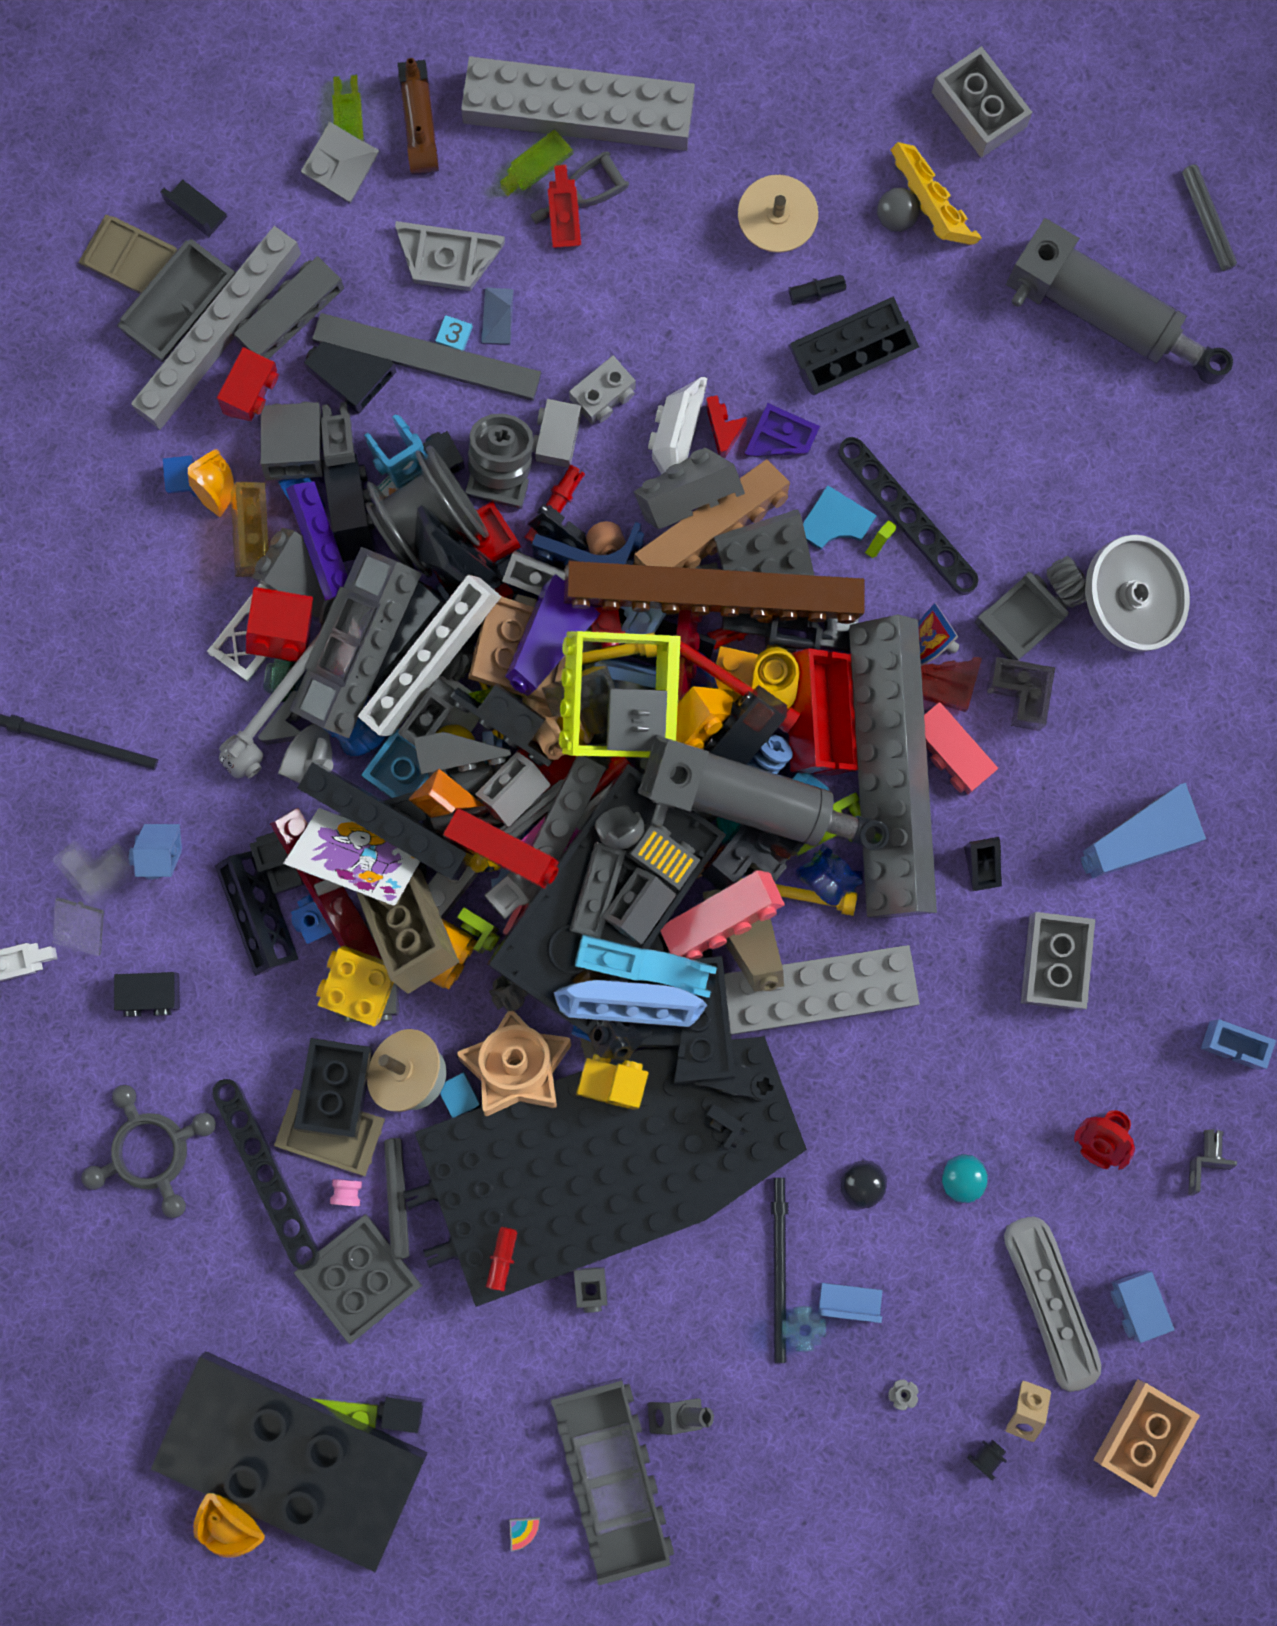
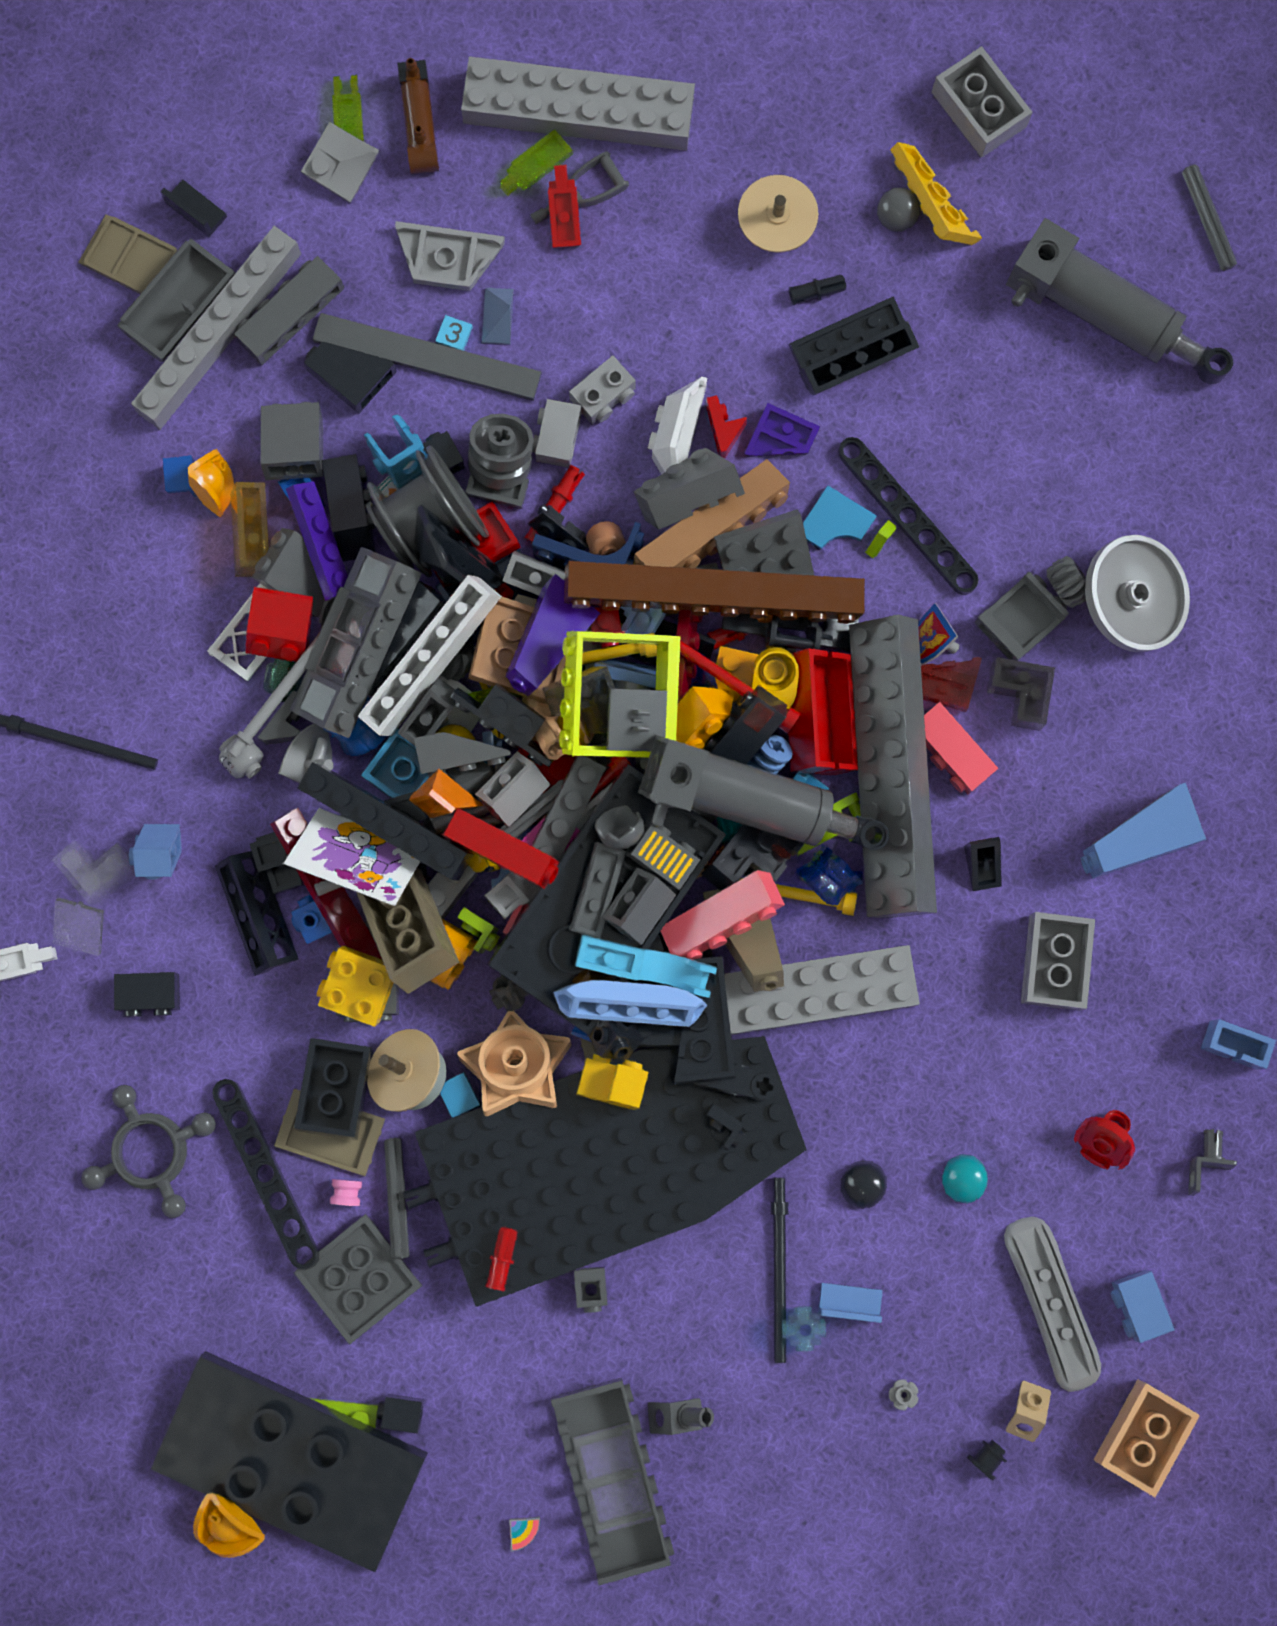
red slope [217,347,279,421] -> none
dark grey hinge [321,402,355,466] -> none

